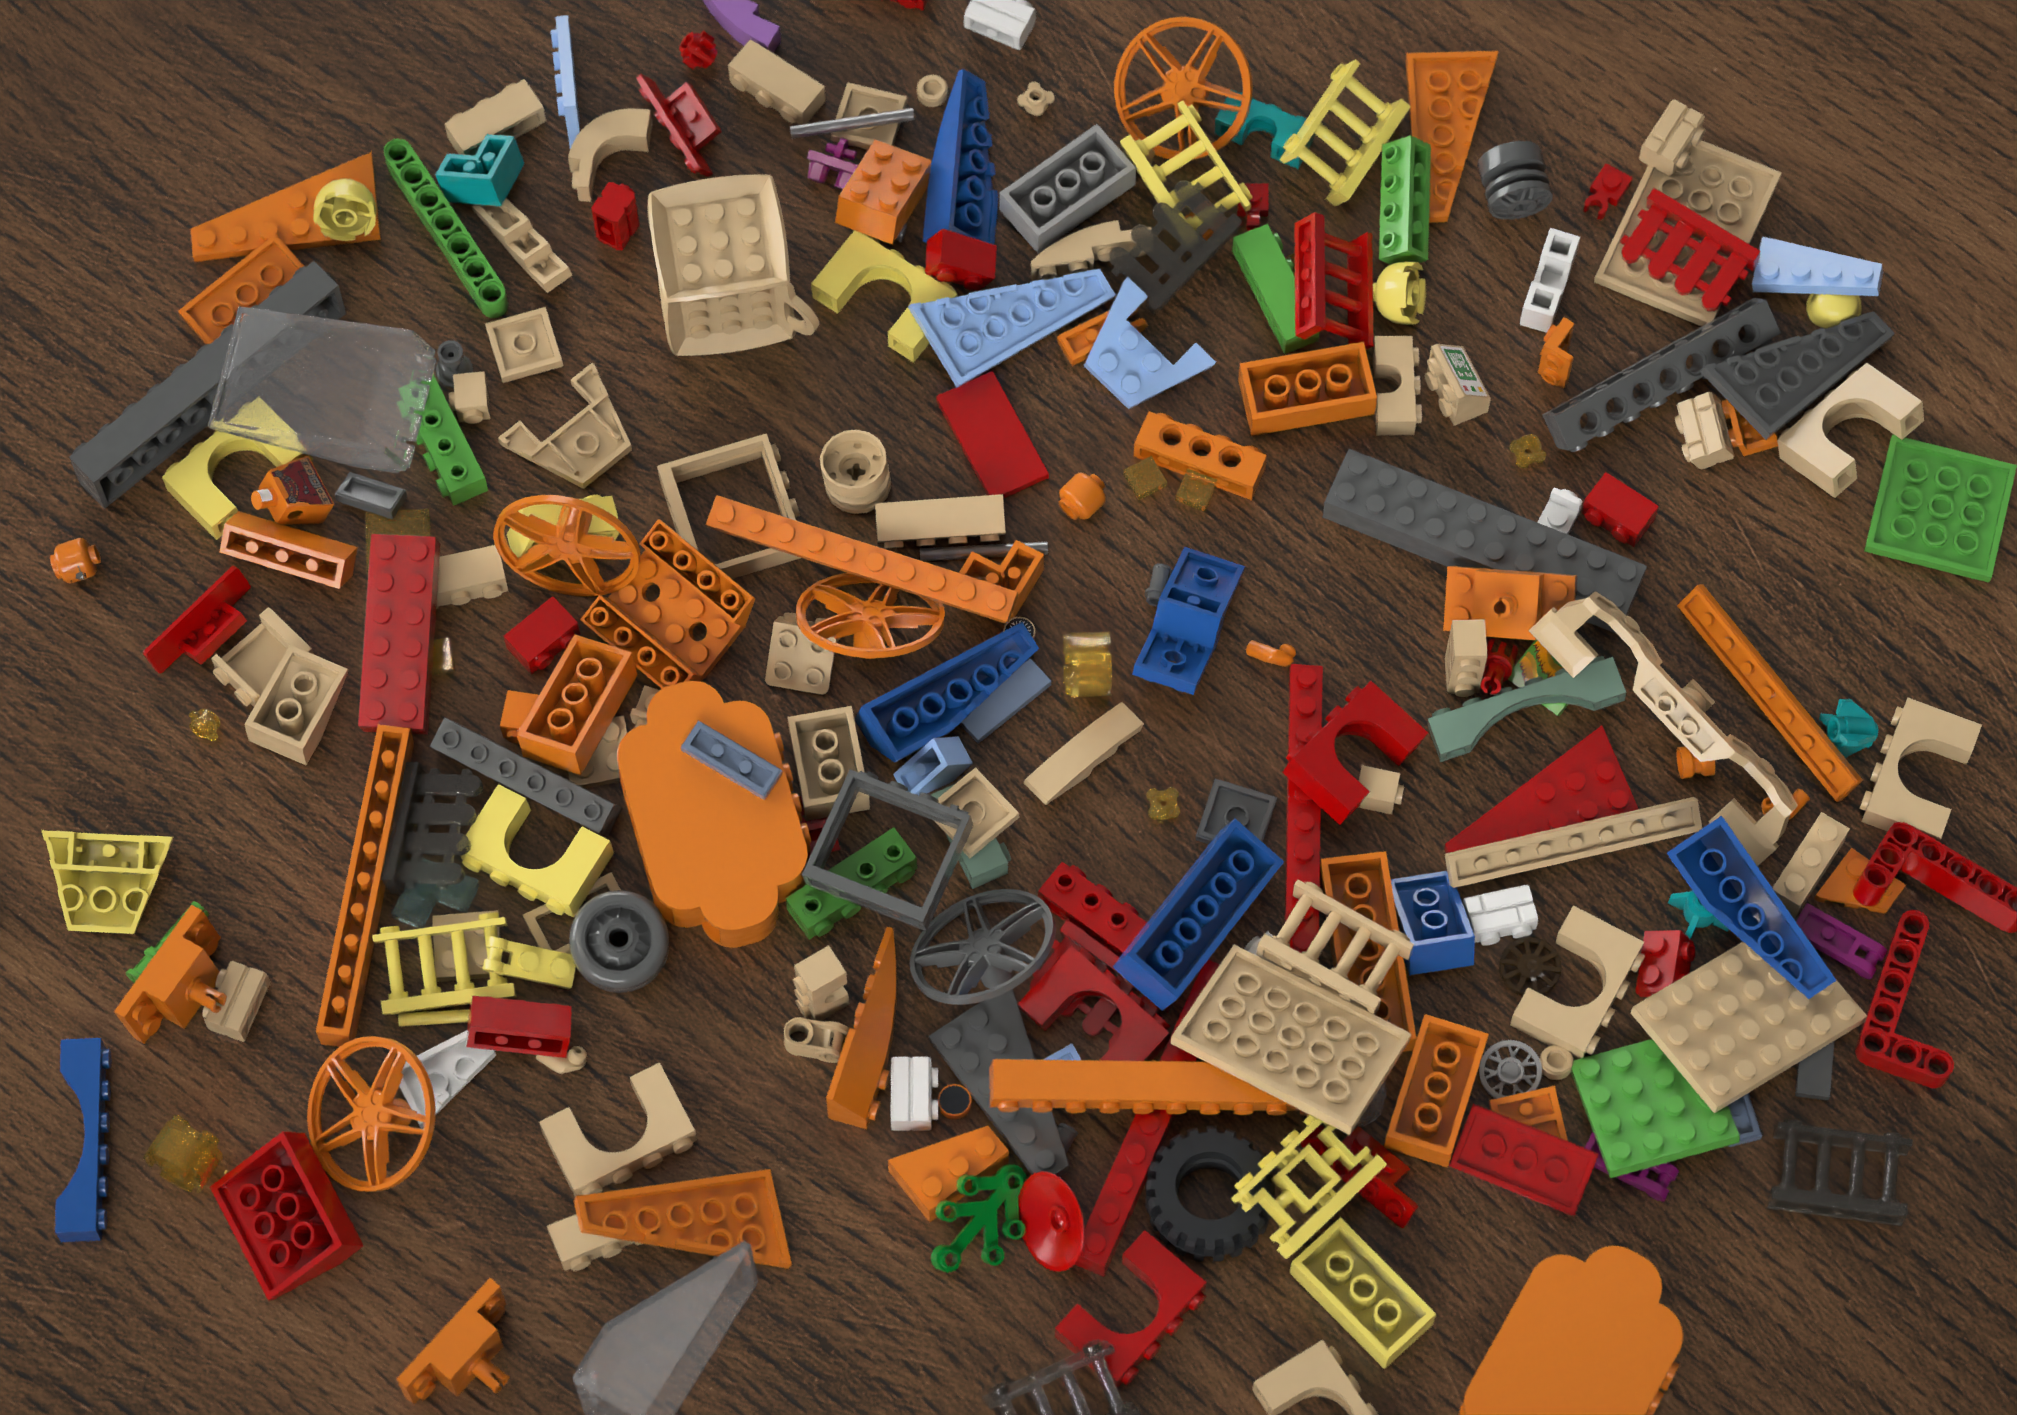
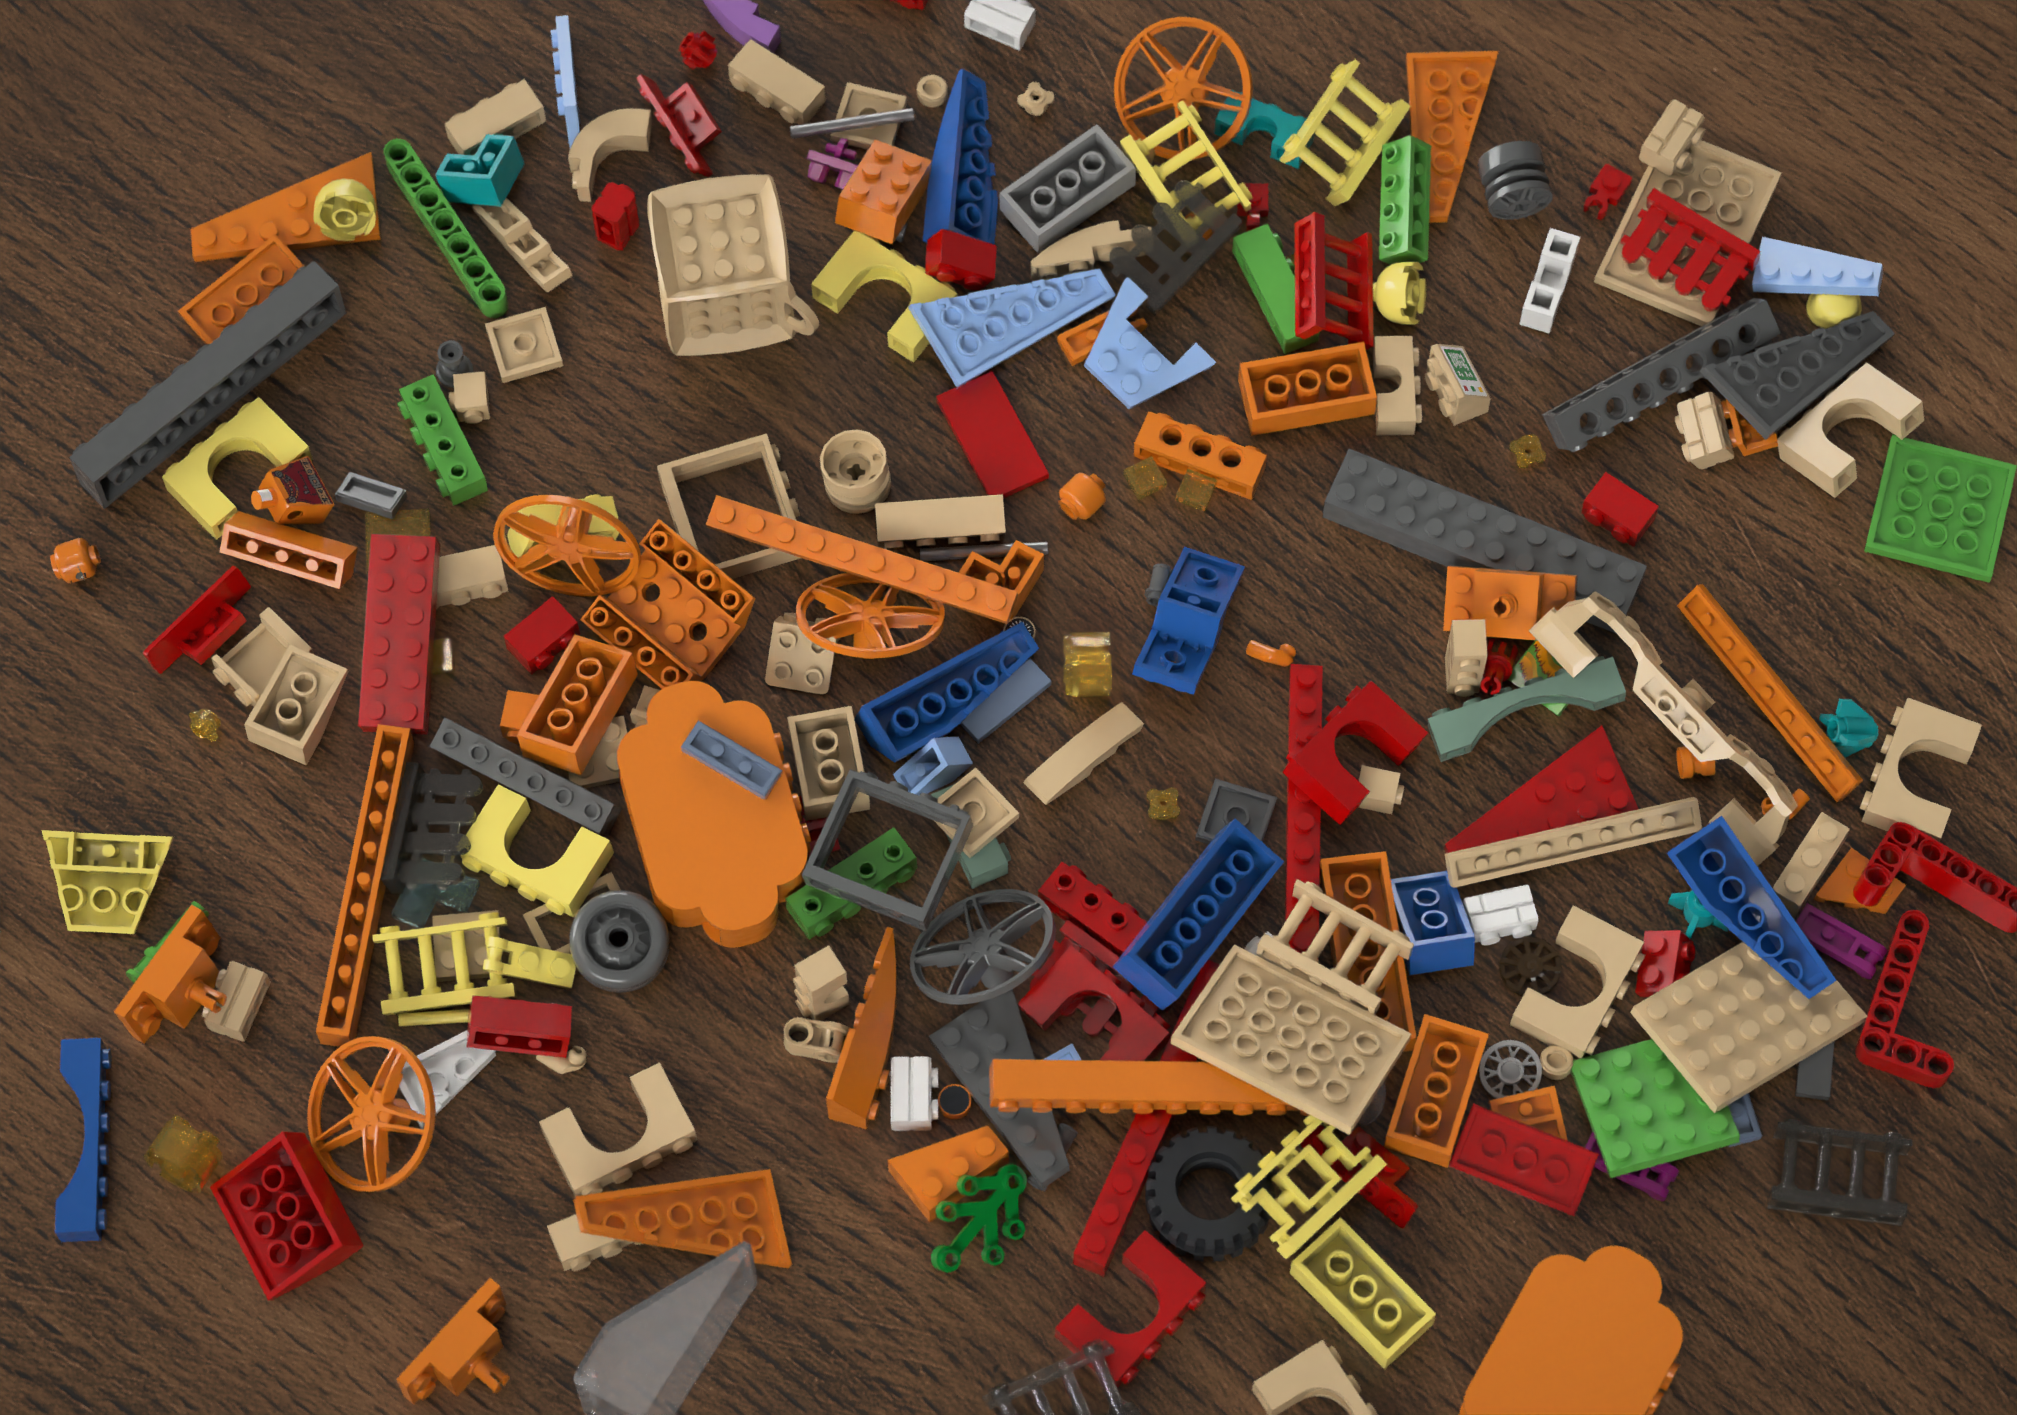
clear windscreen [208,306,437,473] -> none
tan wing [498,363,632,489] -> none
red hat [1018,1171,1084,1272] -> none
white bracket [1537,488,1582,534] -> none
orange bracket [1538,317,1575,388] -> none

